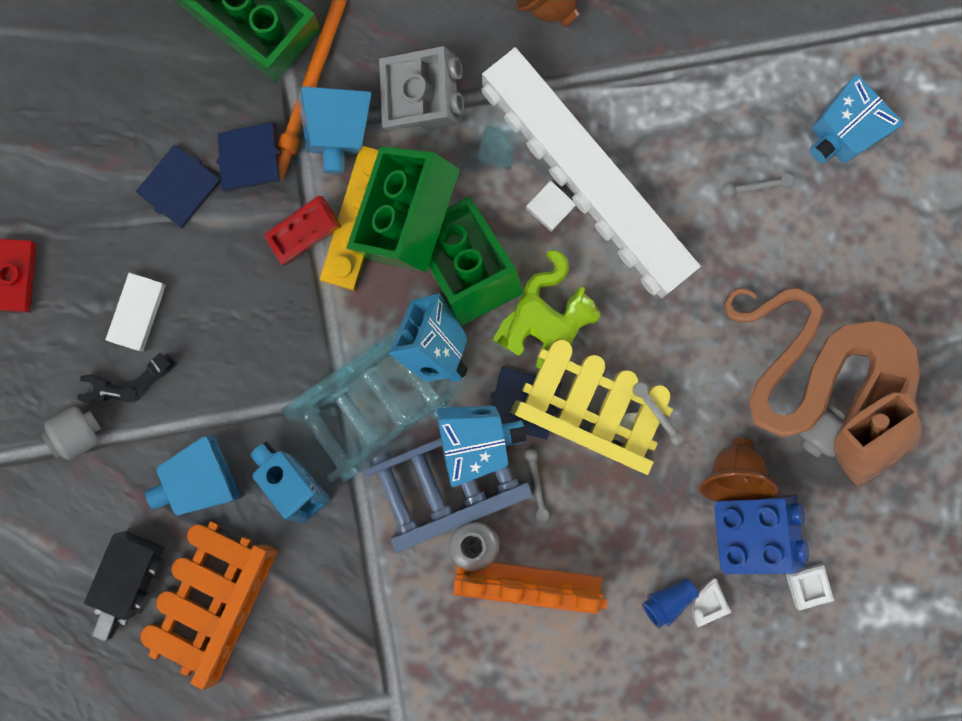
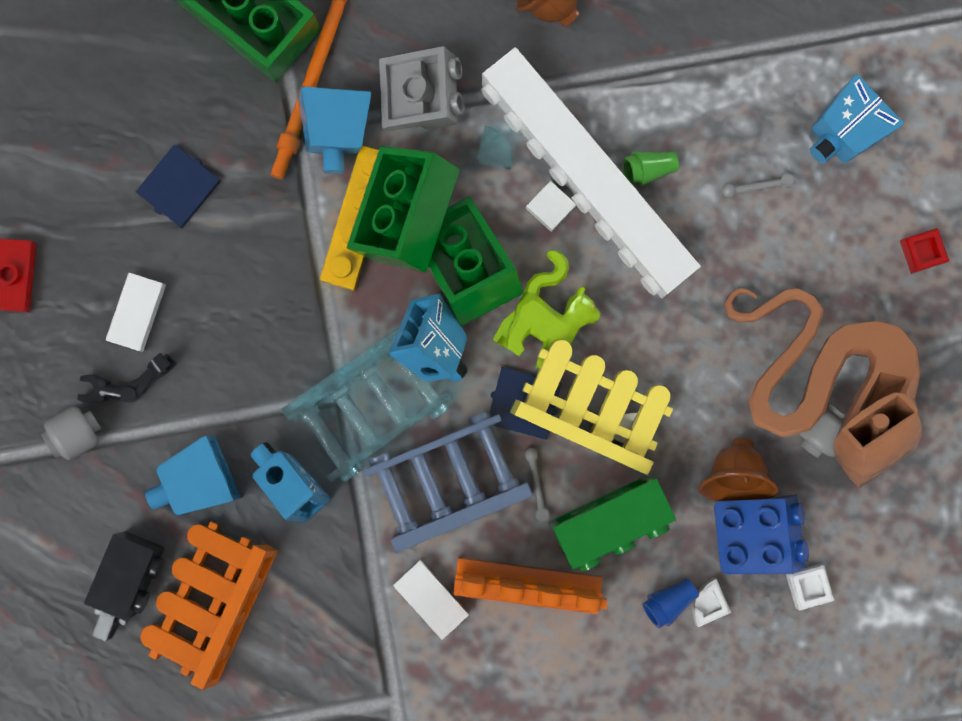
dark blue piece [216,122,281,191] -> none
red plate [263,195,341,265] -> none
dark azure torso [436,406,526,487] -> none
light grey head [450,522,500,571] -> none
light grey hinge [633,382,684,446] -> none
none -> white tile [393,559,469,640]
none -> green brick [548,476,676,572]
none -> bright green cone [623,151,679,187]
none -> red tile [900,228,949,274]

